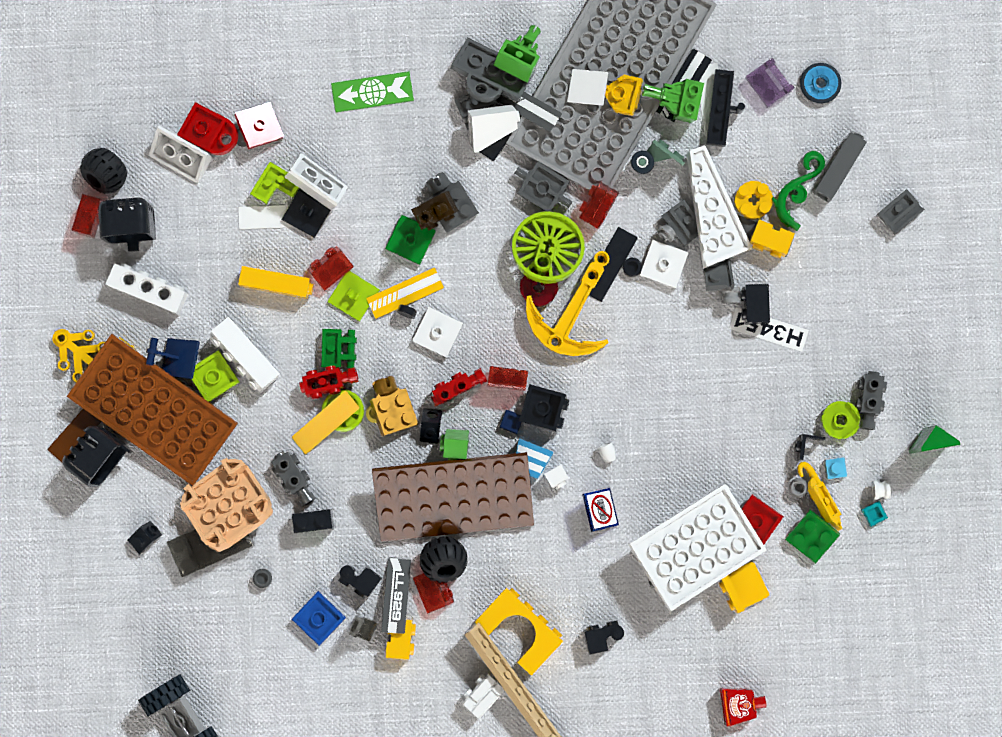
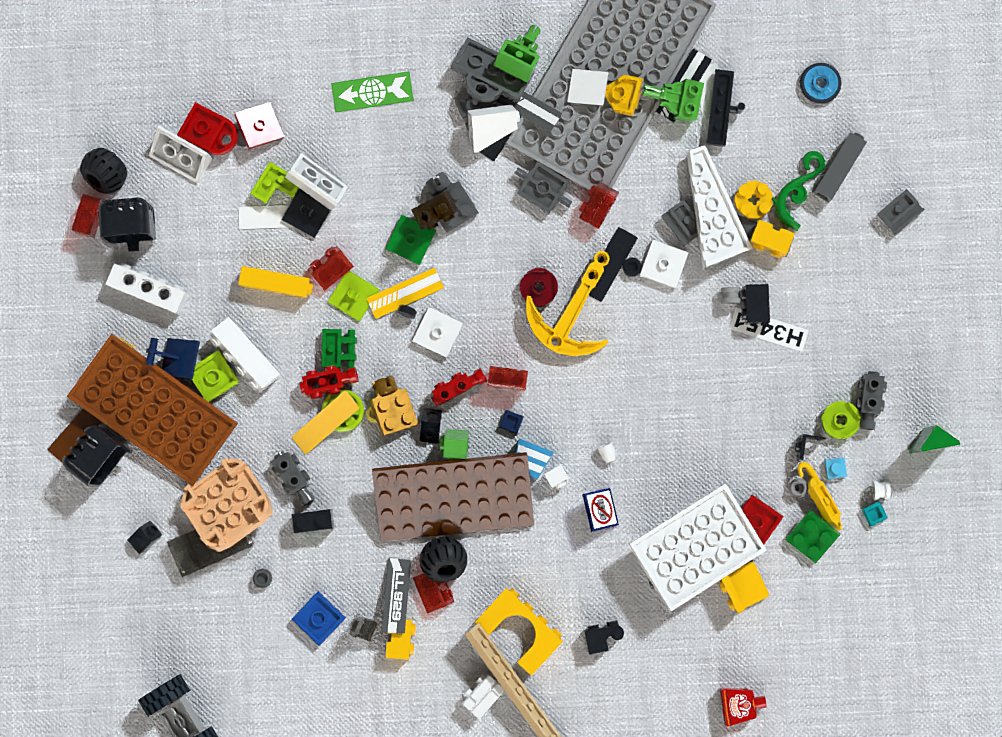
yellow plant [52,329,105,383] -> none
black brick [338,565,382,598] -> none
lime piece [512,212,585,284] -> none
black plate [519,384,570,432] -> none
plate [631,139,686,174] -> none
light grey plate [658,224,676,243] -> none
dark grey plate [702,258,734,291] -> none
clear purple plate [745,58,795,108] -> none

